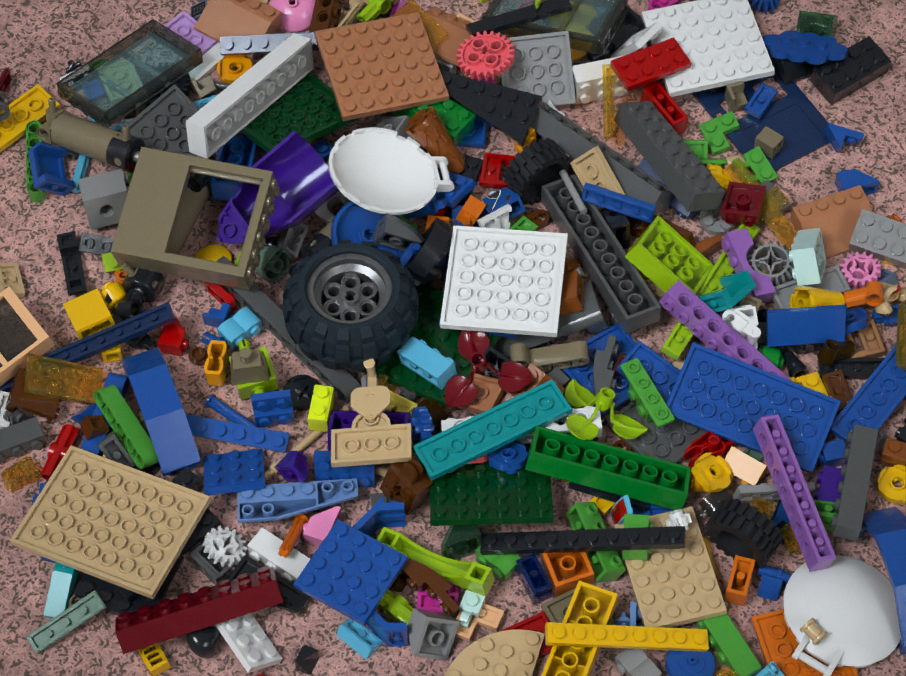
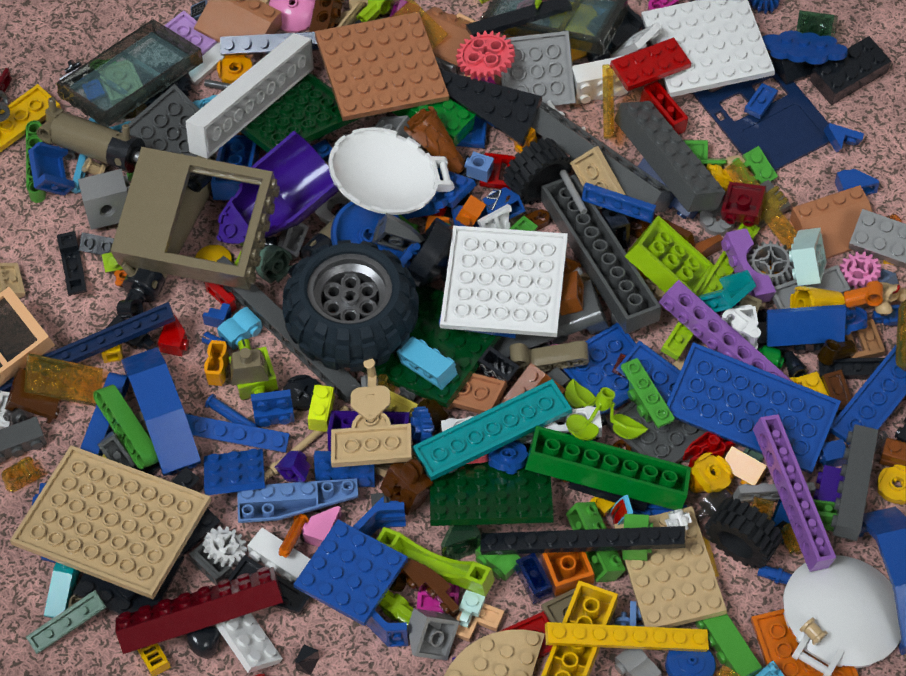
red piece [40,424,80,481] -> none
yellow brick [63,288,115,340] -> none
blue slope [71,403,97,424] -> none
reddish brown slope [80,415,109,440] -> none
yellow head [100,281,127,310] -> none
reddish brown plate [188,347,208,365] -> none
dark tan panel [191,76,219,99] -> none
medium azure slope [336,619,383,659] -> none
dark red plant [445,330,533,408] -> none
dark grey slope [593,335,619,413] -> none
bright green plate [699,111,740,156] -> none
orange slope [724,555,755,606] -> none
dark tan panel [725,81,748,112] -> none
dark tan panel [754,126,784,159] -> none
blue slope [758,575,783,601] -> none
none -> tan bush [82,157,106,175]
none -> medium blue brick [464,151,494,183]

